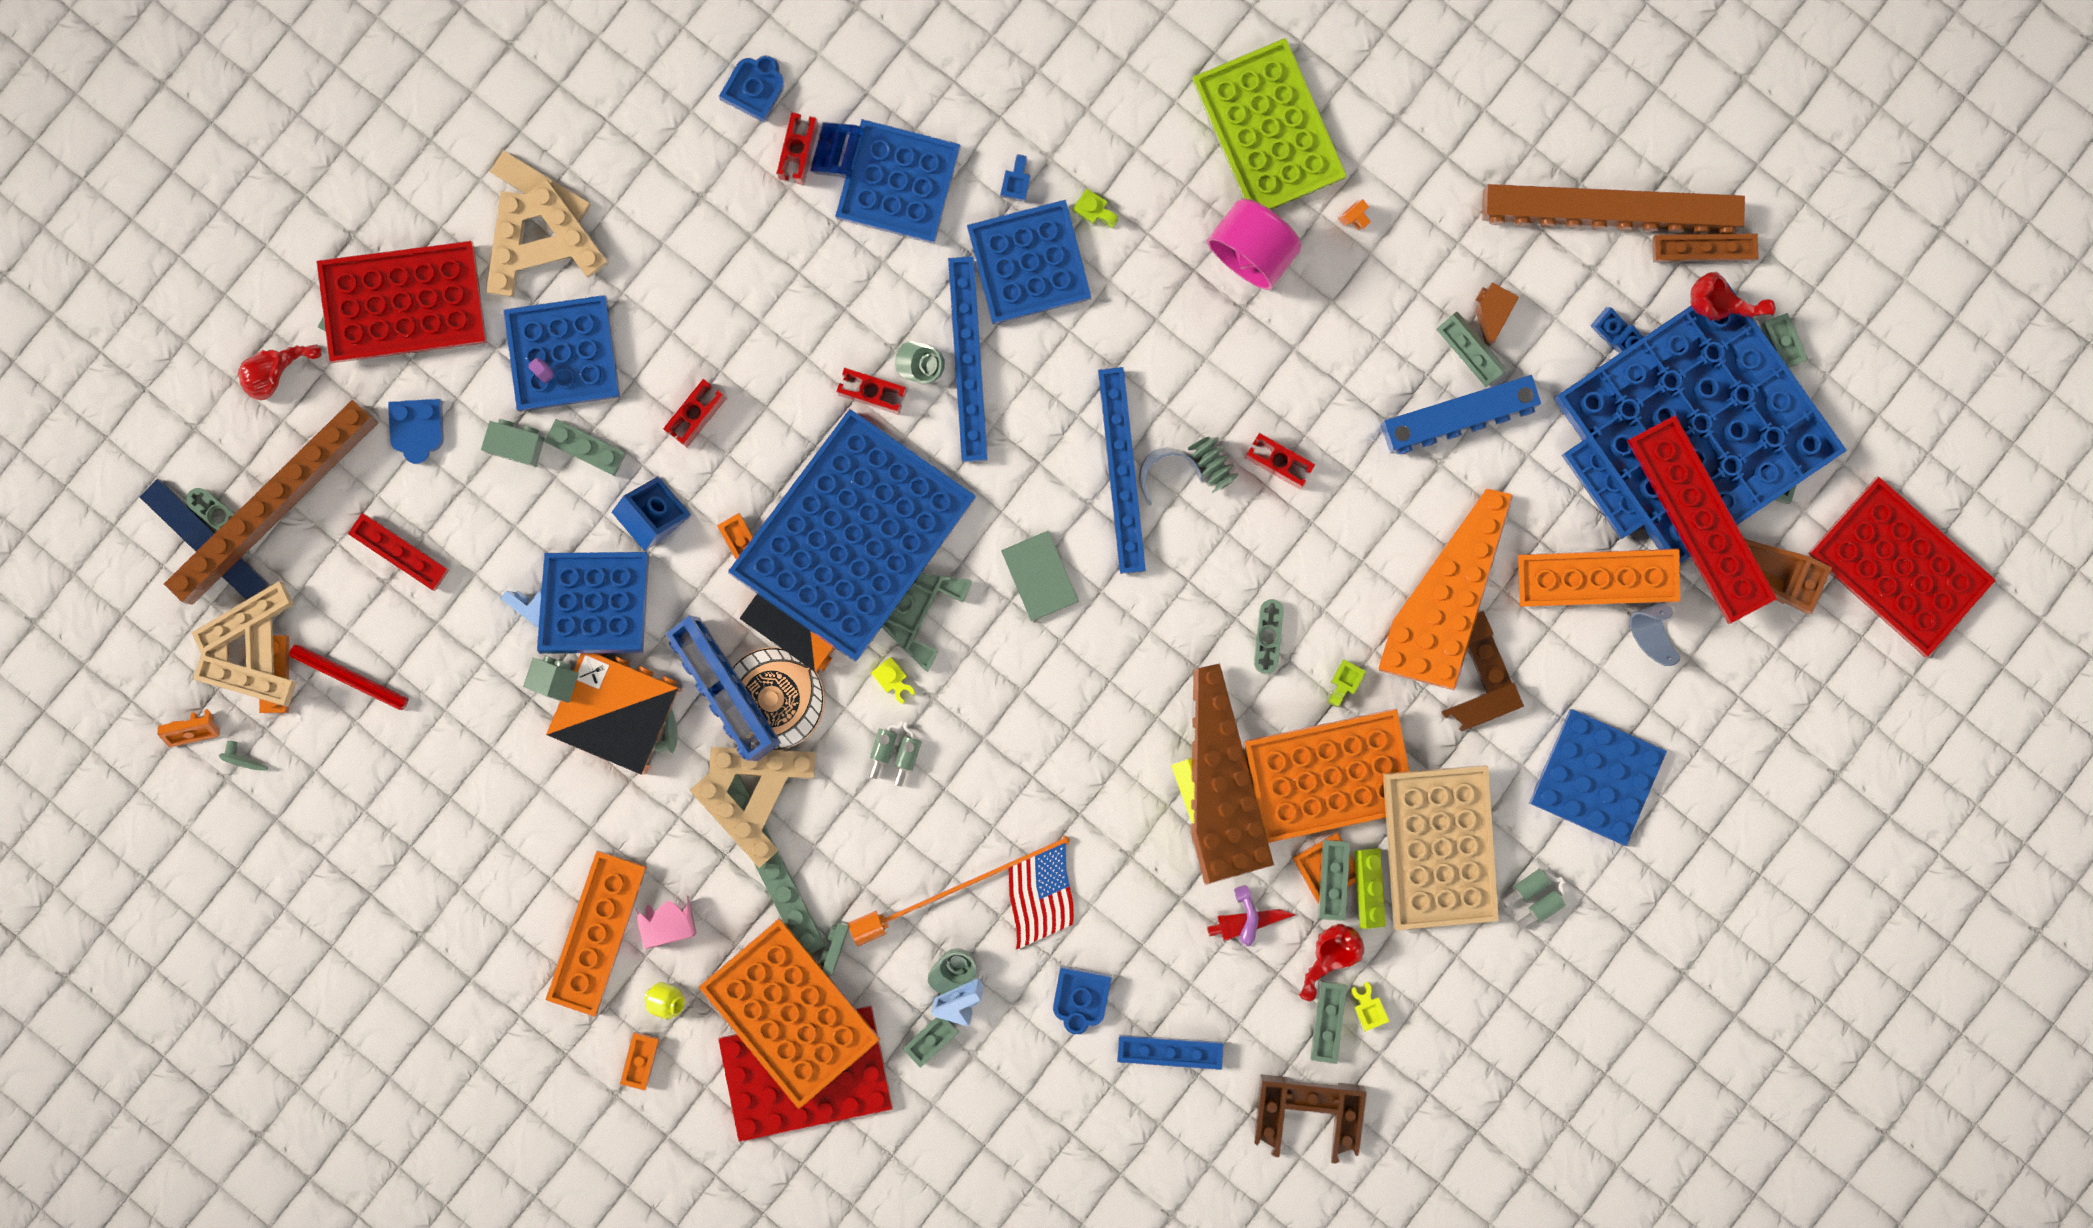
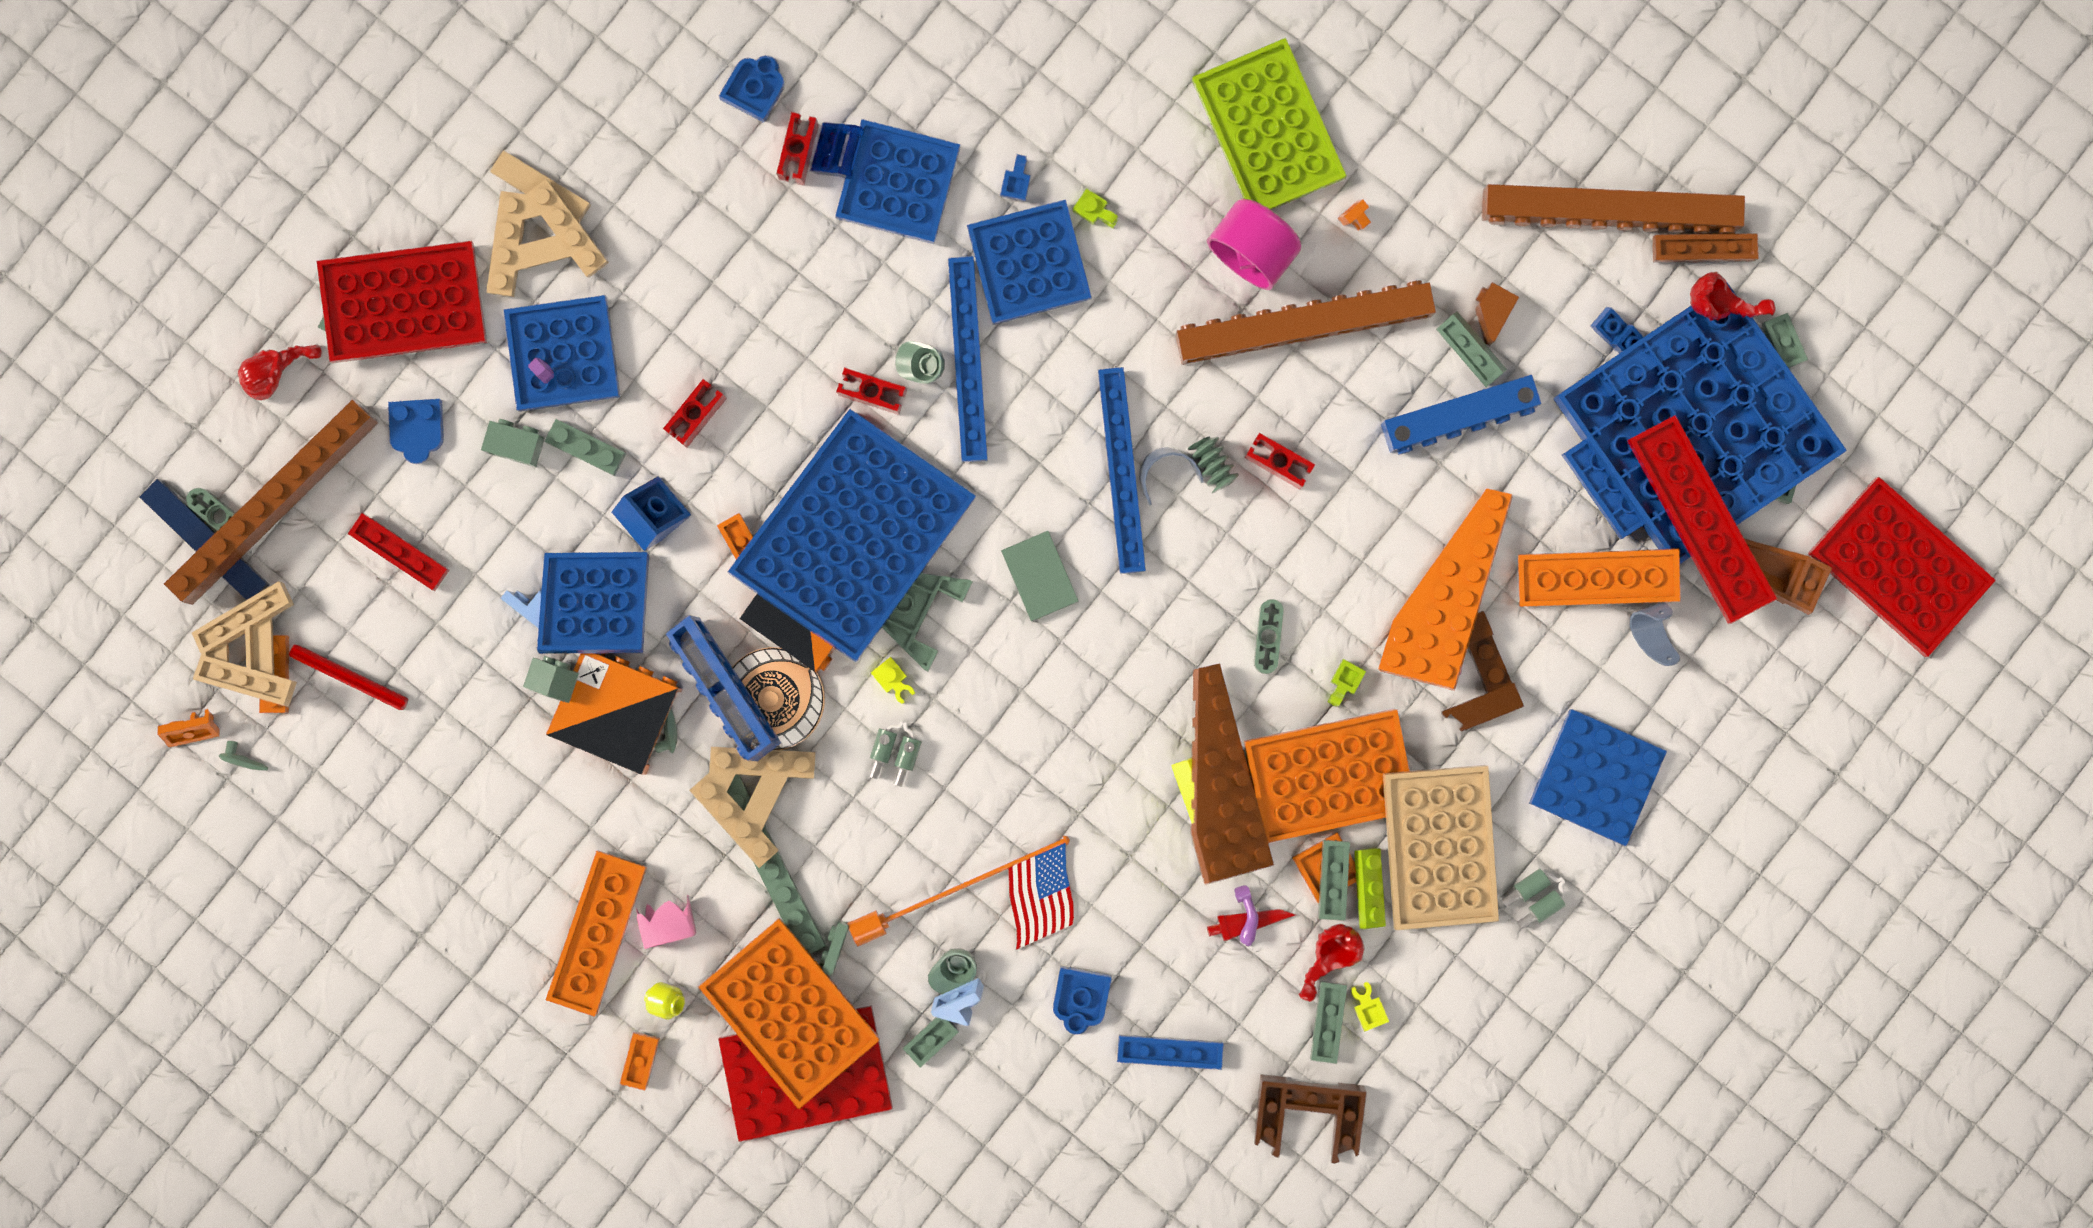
none -> dark orange brick [1176,280,1436,365]

